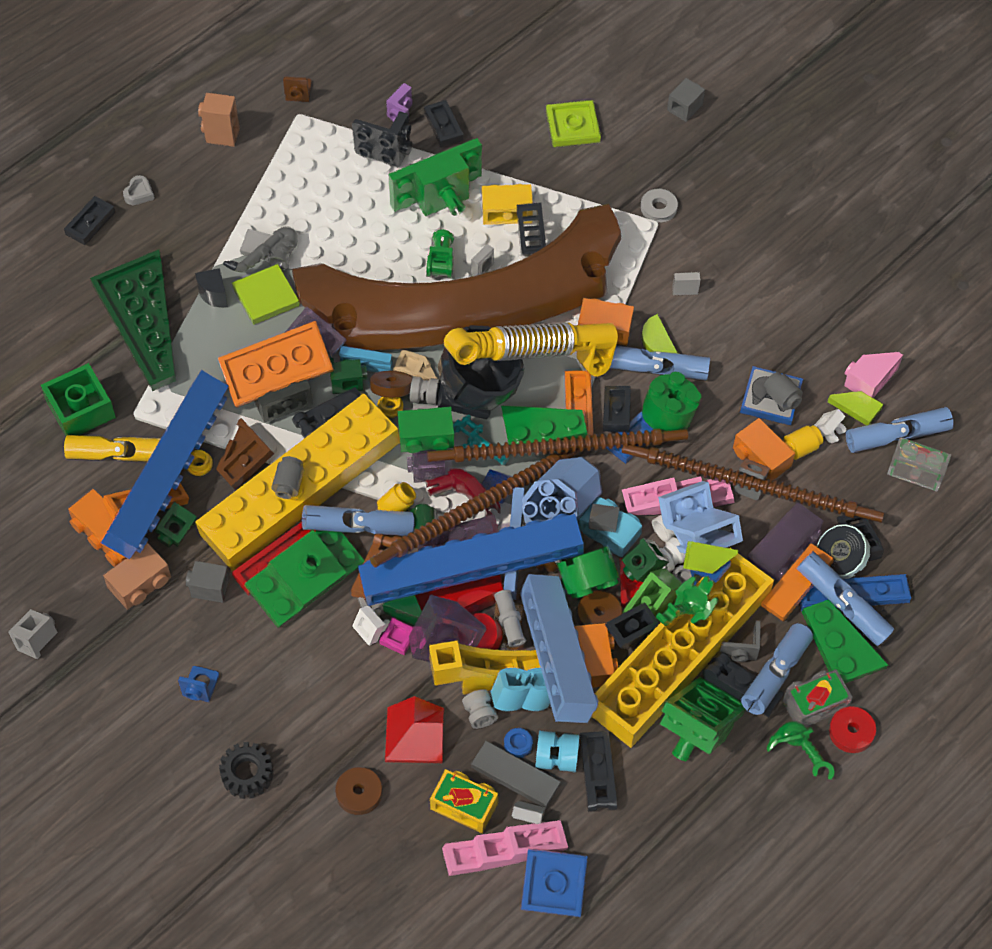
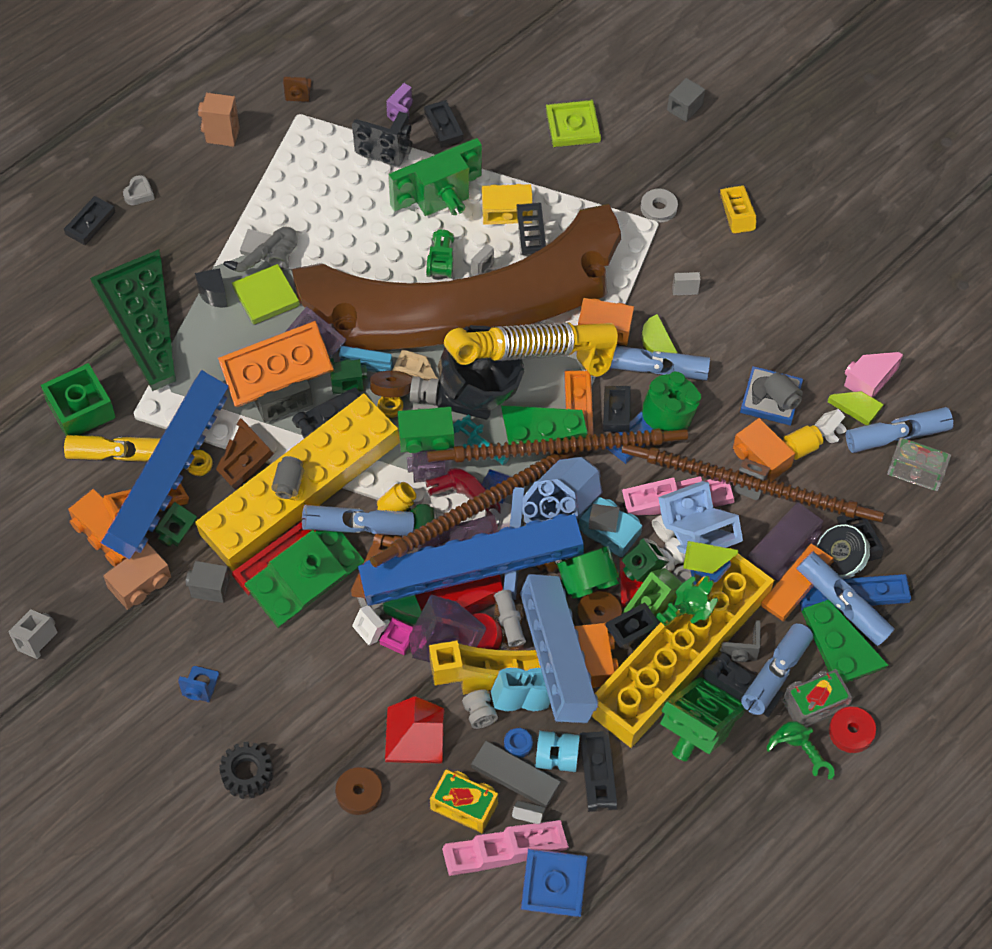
none -> yellow slope [720,186,756,234]

